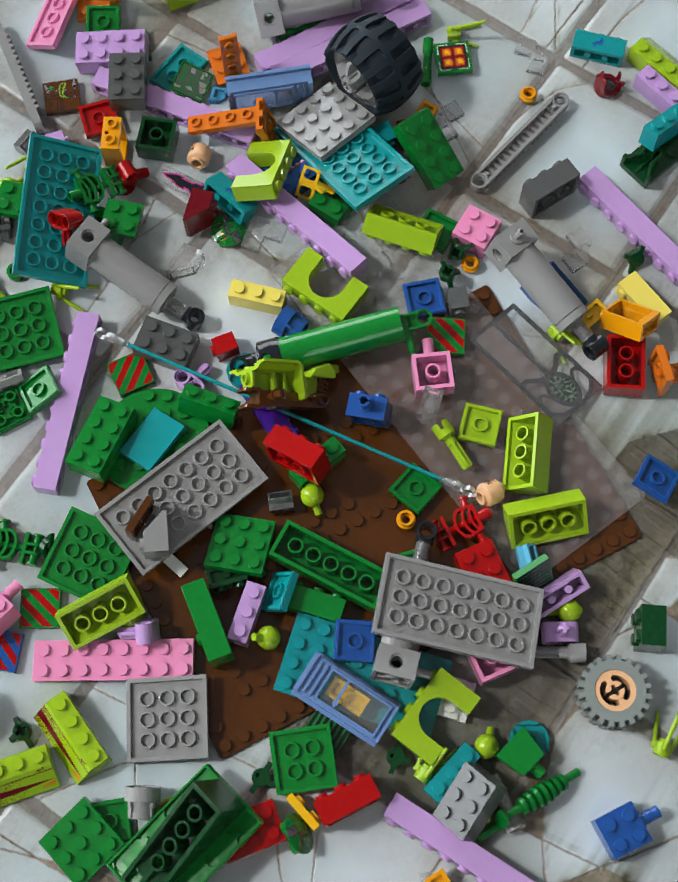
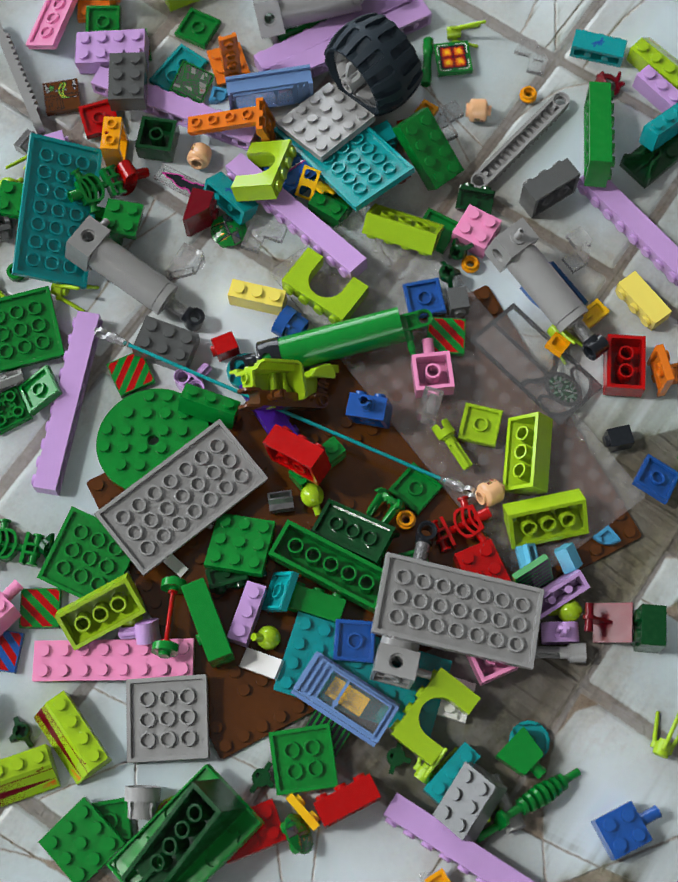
red beam [48,208,84,247] -> none
green brick [65,395,139,483] -> none
teal tile [119,407,186,472] -> none
reddish brown tile [125,495,155,540] -> none
light grey slope [139,510,170,559] -> none
lime piece [474,726,499,759] -> none
light grey wheel [575,654,652,731] -> none
light orange window [599,298,661,342] -> none
dark green piece [623,245,646,274] -> none
none -> green axle [151,576,187,659]
none -> green tile [174,7,221,50]
none -> white tile [239,647,284,680]
none -> dark green plate [311,499,400,568]
none -> green piece [366,487,405,524]
none -> dark green bracket [455,183,495,215]
none -> light nougat head [466,98,491,122]
none -> light orange plate [544,332,571,358]
none -> medium azure piece [554,542,583,574]
none -> plate [583,602,634,643]
none -> green brick [584,81,615,188]
none -> dark azure tile [593,525,621,545]
none -> black brick [602,425,635,453]

